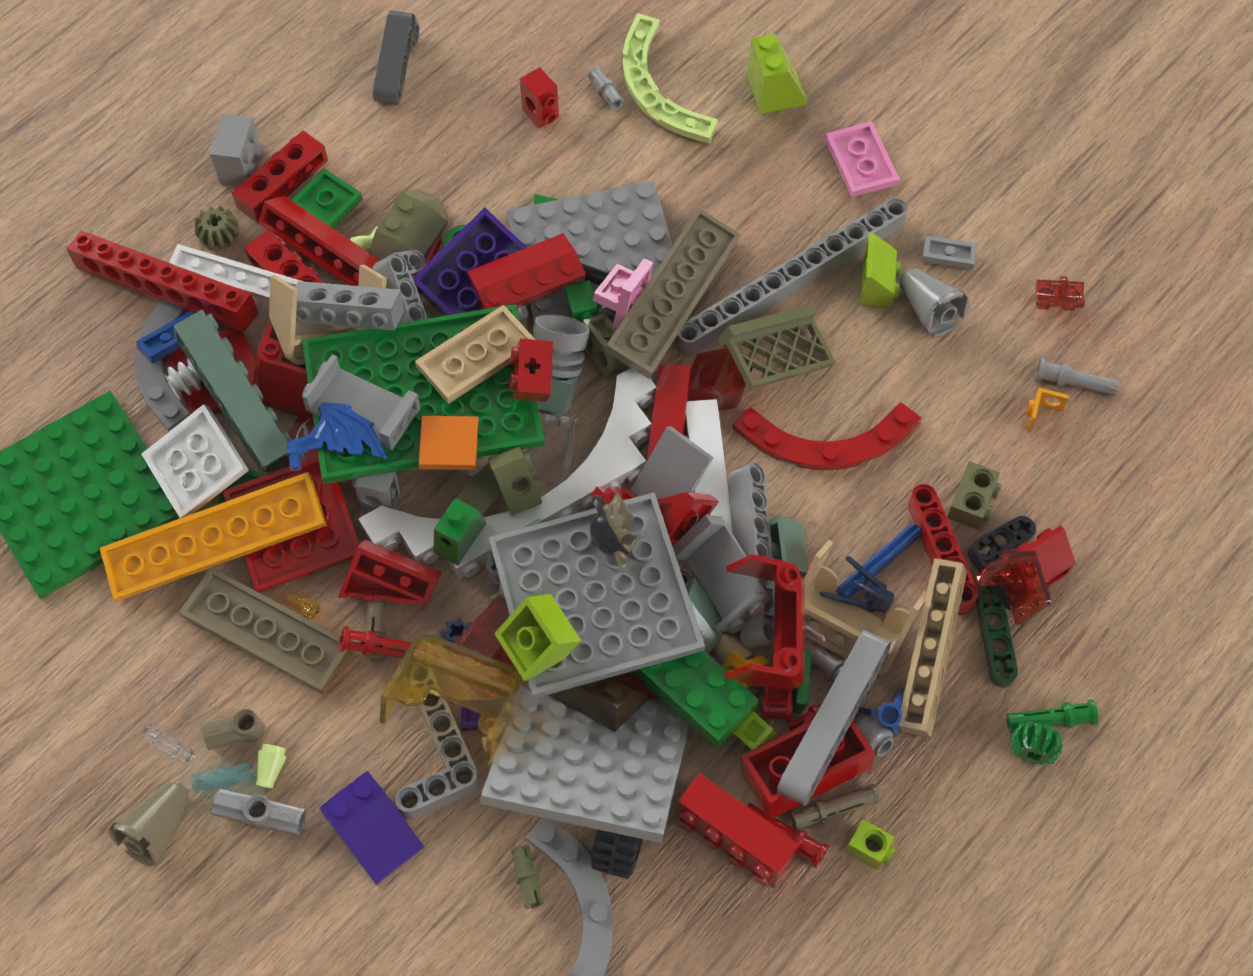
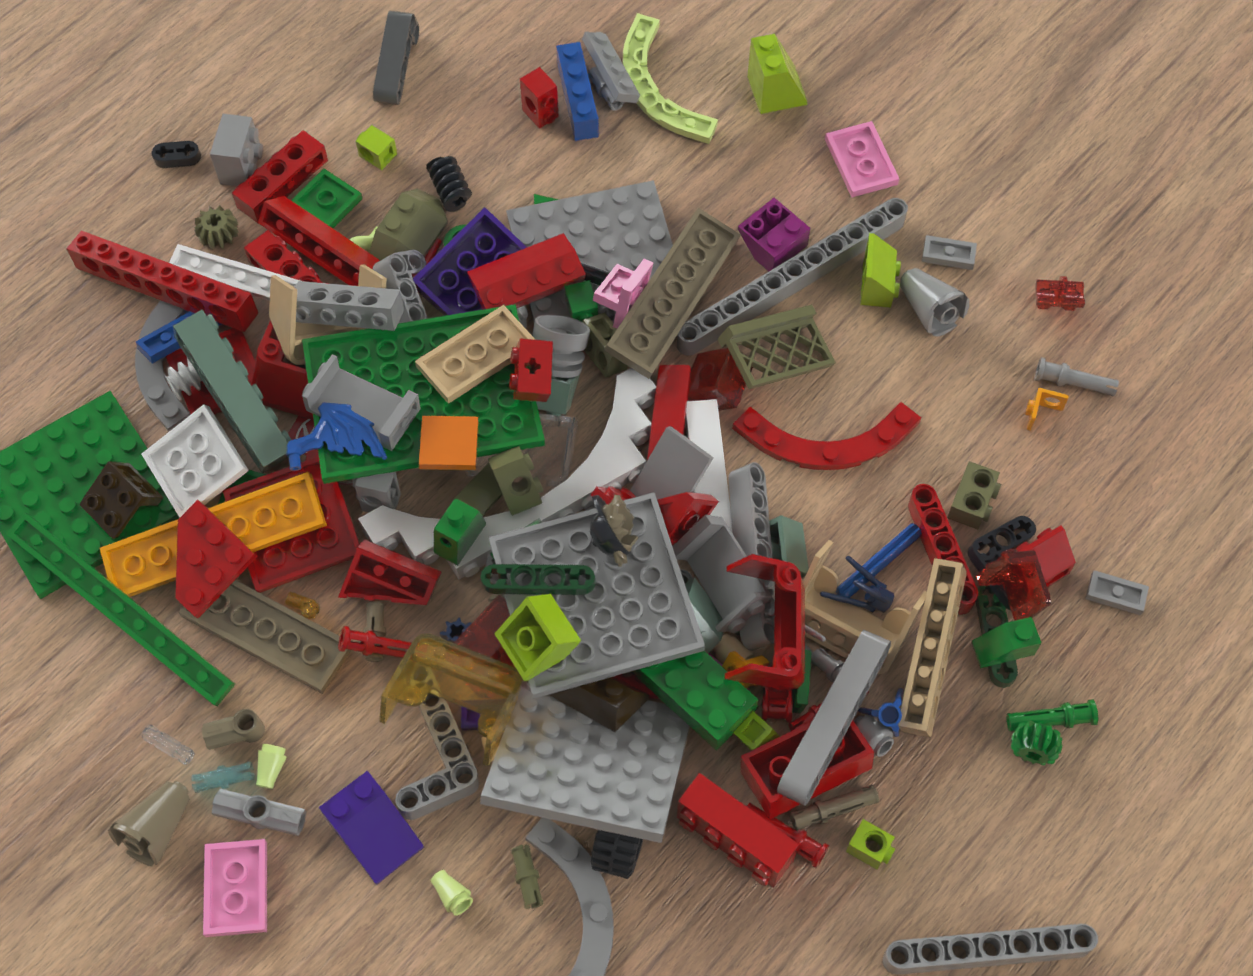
none -> green plate [6,512,236,707]
none -> dark brown bracket [80,461,164,538]
none -> black beam [151,141,201,168]
none -> red plate [175,499,258,619]
none -> bright pink plate [203,839,267,937]
none -> lime brick [356,125,397,170]
none -> black piece [426,156,472,212]
none -> yellowish green cone [431,870,473,916]
none -> dark green beam [481,564,596,595]
none -> blue brick [556,42,599,141]
none -> light grey plate [582,32,640,103]
none -> magenta slope [738,197,811,272]
none -> light grey beam [883,924,1098,975]
none -> green slope [971,617,1042,668]
none -> light grey plate [1085,570,1149,615]

